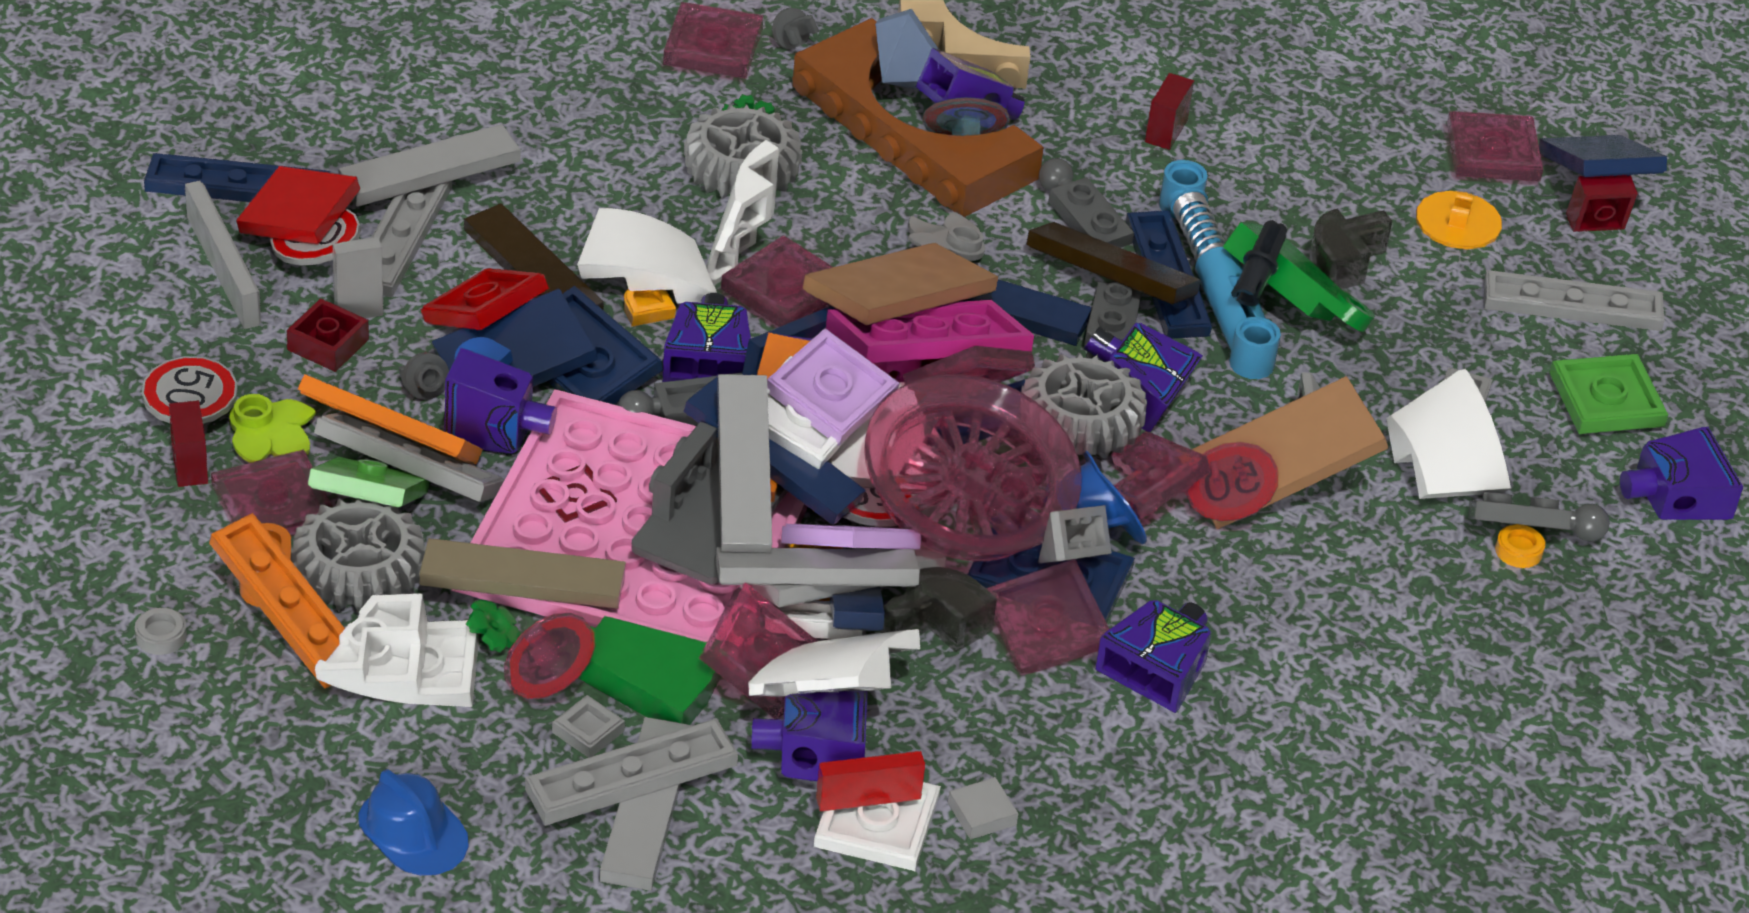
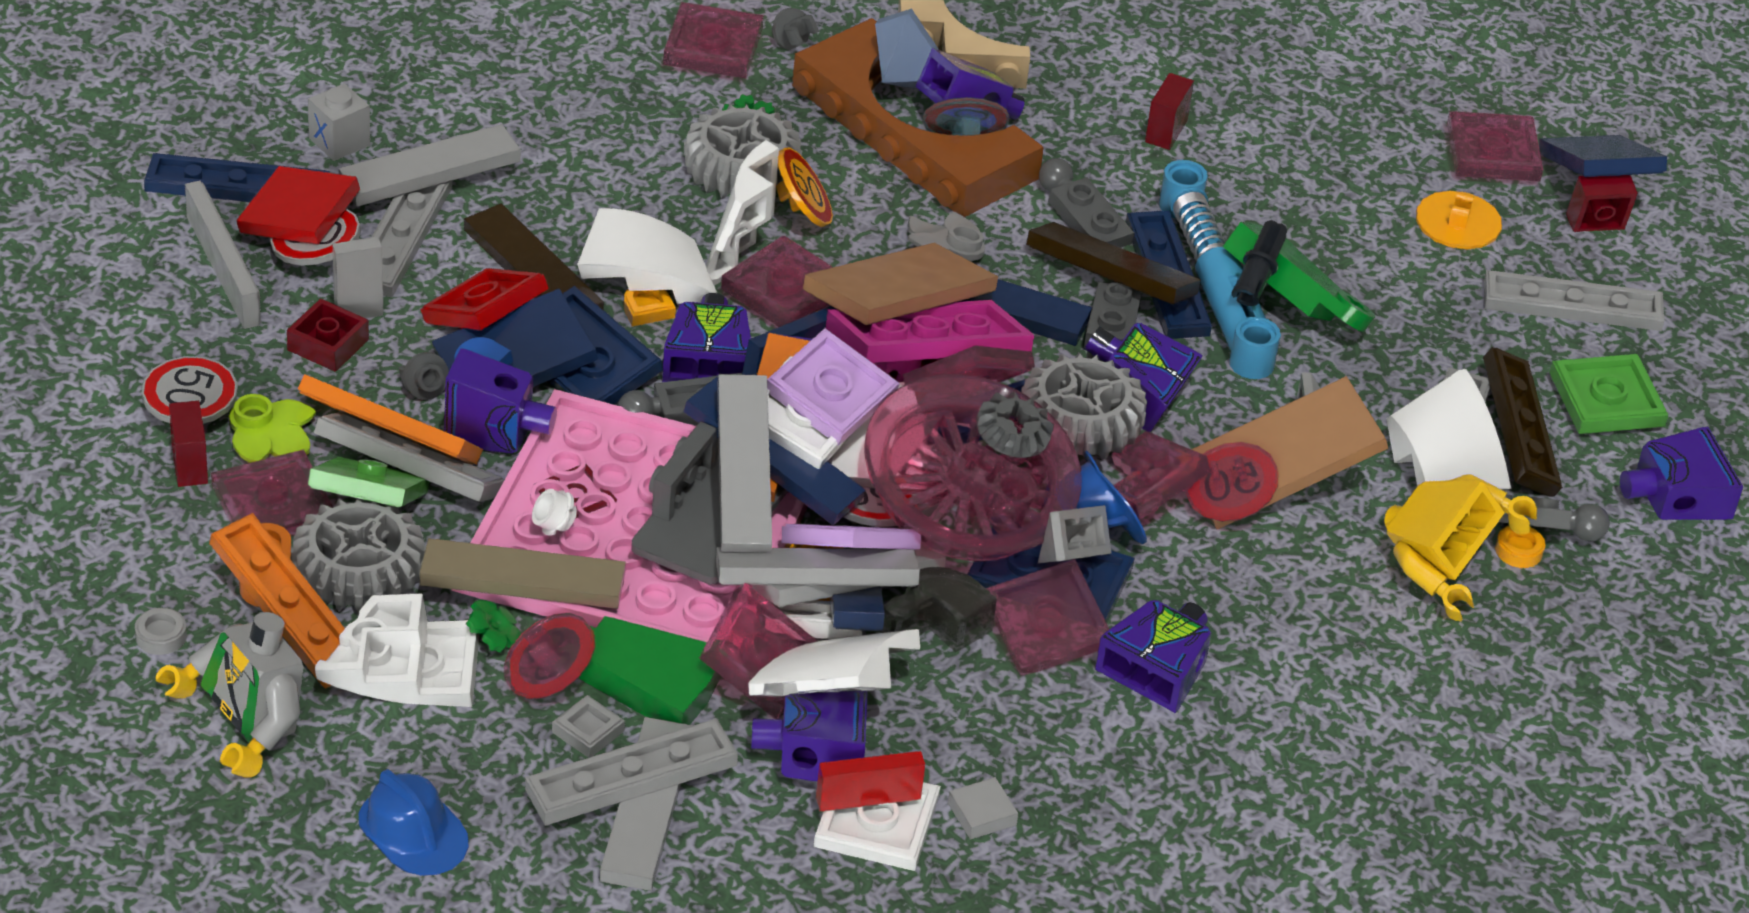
clear smoke brick [1308,209,1393,289] -> none
none -> torso [155,612,304,778]
none -> light grey brick [308,83,370,161]
none -> white plate [532,489,577,536]
none -> light orange piece [776,147,833,227]
none -> dark grey gear [977,391,1054,458]
none -> yellow torso [1384,474,1537,622]
none -> dark brown tile [1483,347,1563,497]

